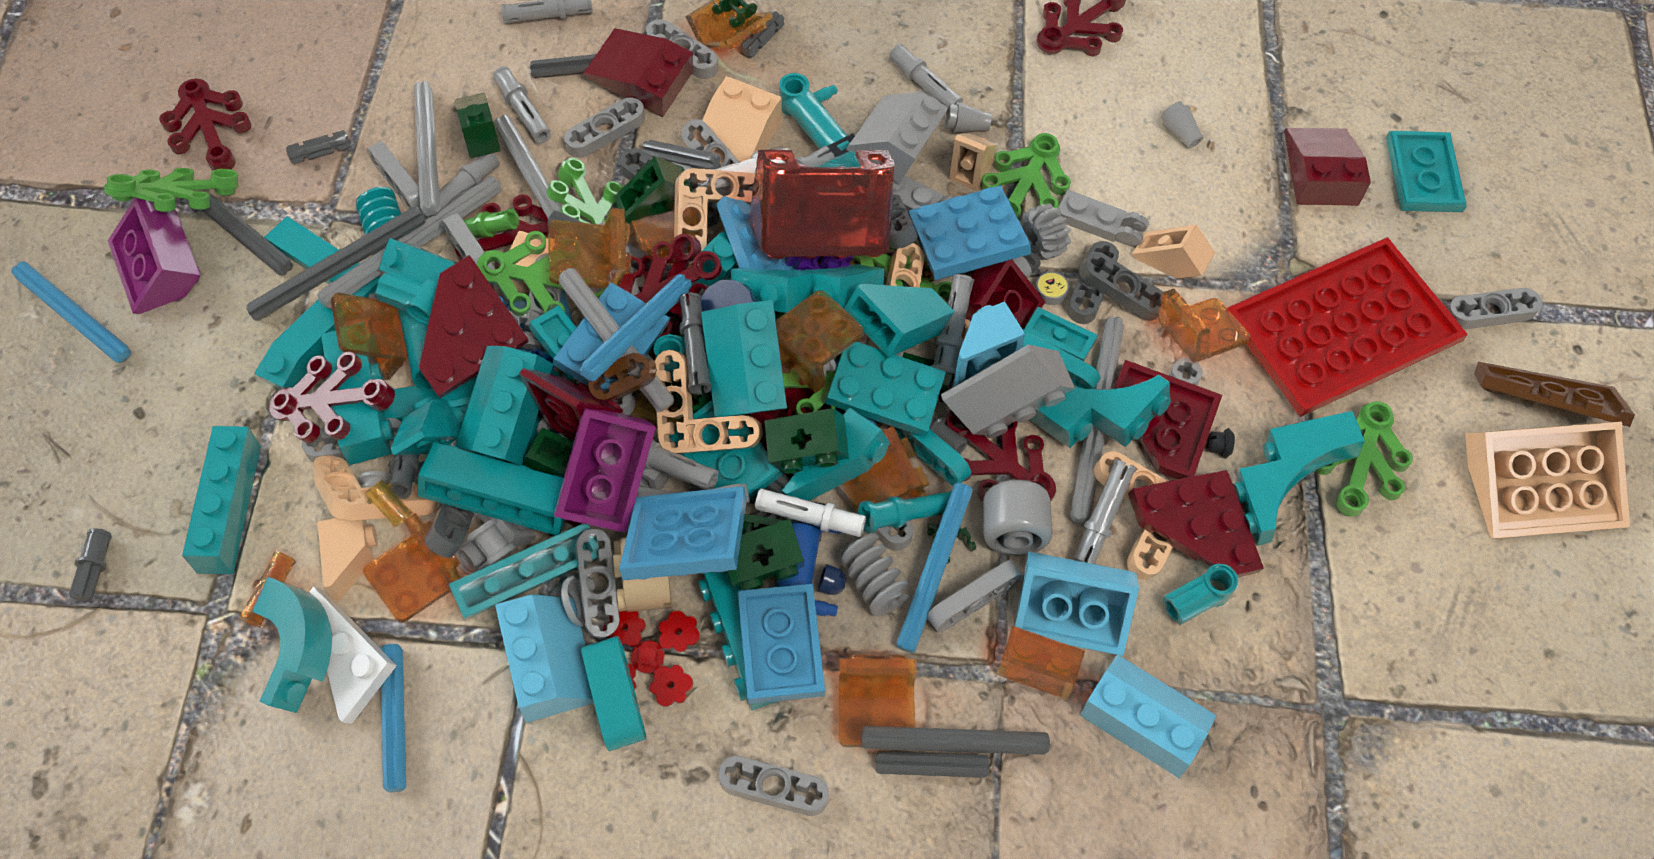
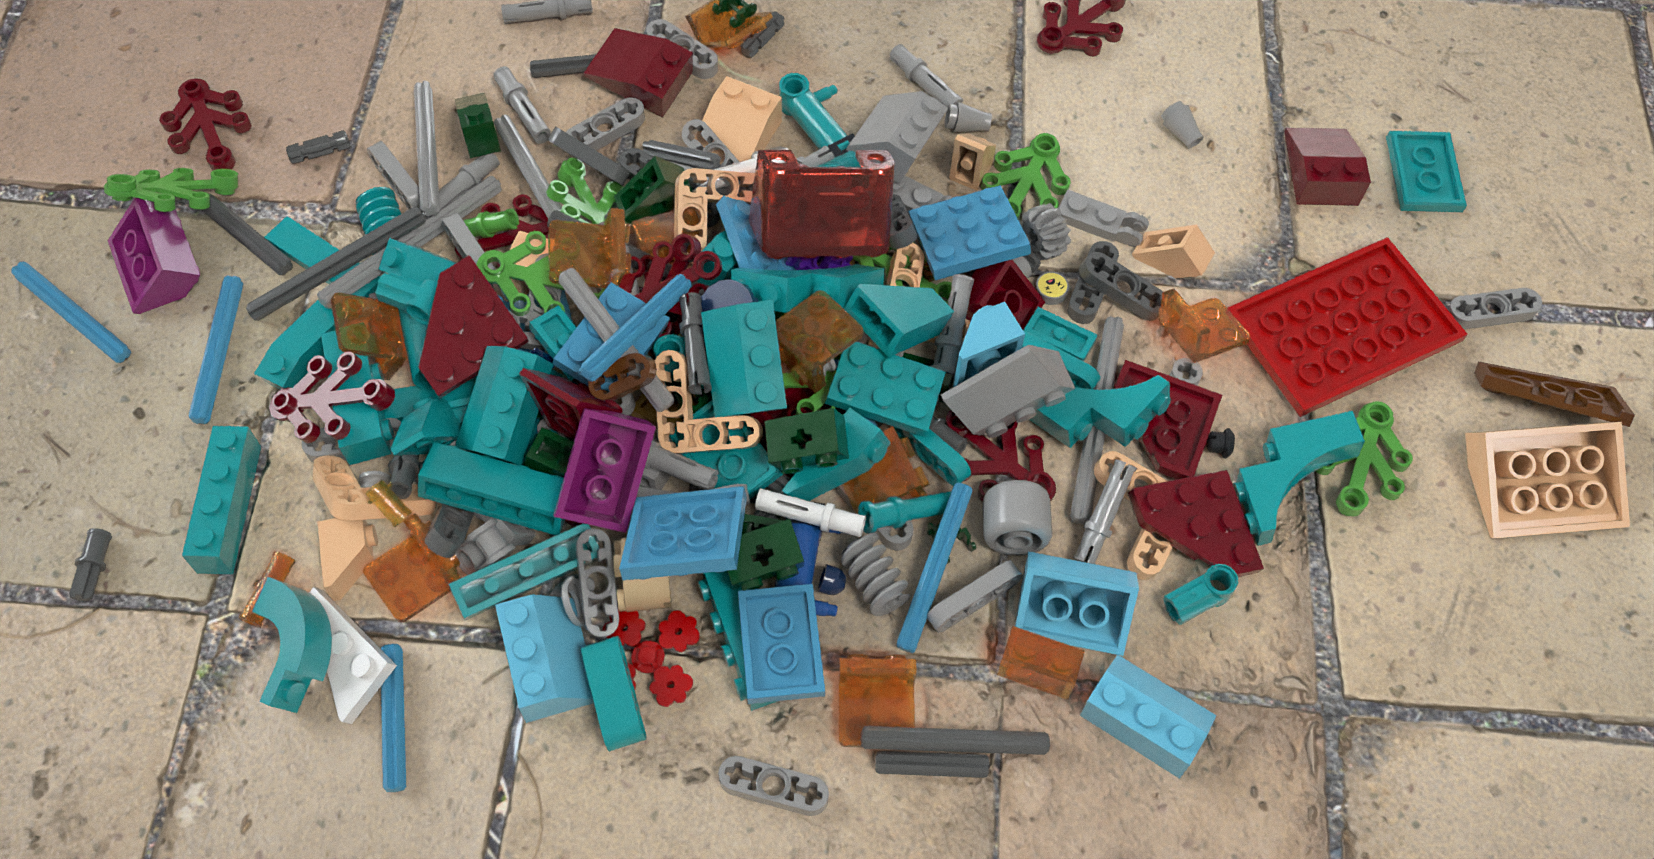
none -> dark azure axle [188,275,244,424]
none -> dark grey beam [547,126,631,186]

